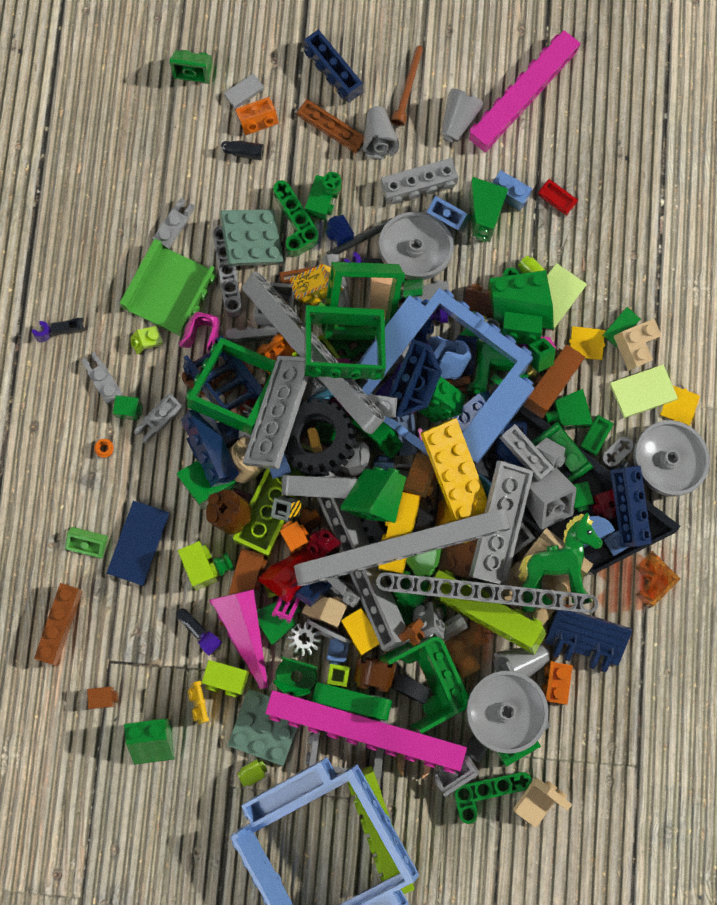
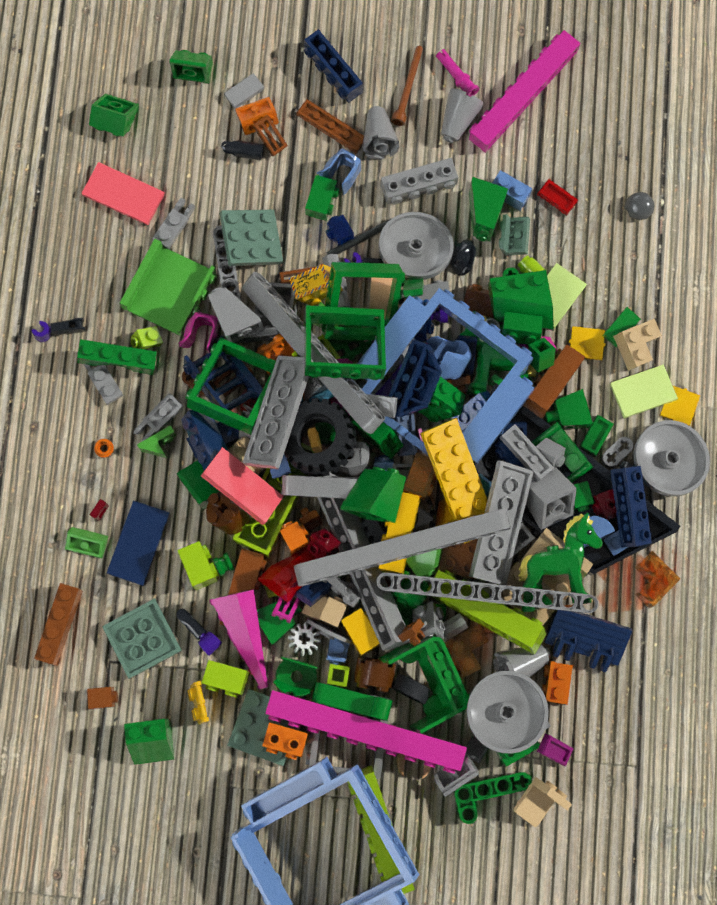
green brick [113,395,143,421] -> none
lime brick [237,759,268,787] -> none
pearl dark grey brick [271,495,302,522] -> none
green beam [273,180,319,257] -> none
green wheel [323,172,342,195] -> none
medium blue brick [427,196,471,232] -> none
none -> green arch [77,339,157,375]
none -> coral tile [81,162,165,225]
none -> green slope [89,93,139,137]
none -> dark red tile [89,499,109,521]
none -> sand green plate [102,598,182,679]
none -> bright green slope [137,425,176,458]
none -> coral tile [201,447,284,525]
none -> light grey slope [208,287,264,343]
none -> dark orange tile [252,115,288,156]
none -> orange brick [262,722,308,760]
none -> medium blue piece [316,149,361,195]
none -> dark pink pin [436,49,480,97]
none -> black hat [450,240,476,276]
none -> sand green bracket [499,214,530,256]
none -> magenta tile [537,733,574,767]
none -> dark grey hair [624,192,655,220]

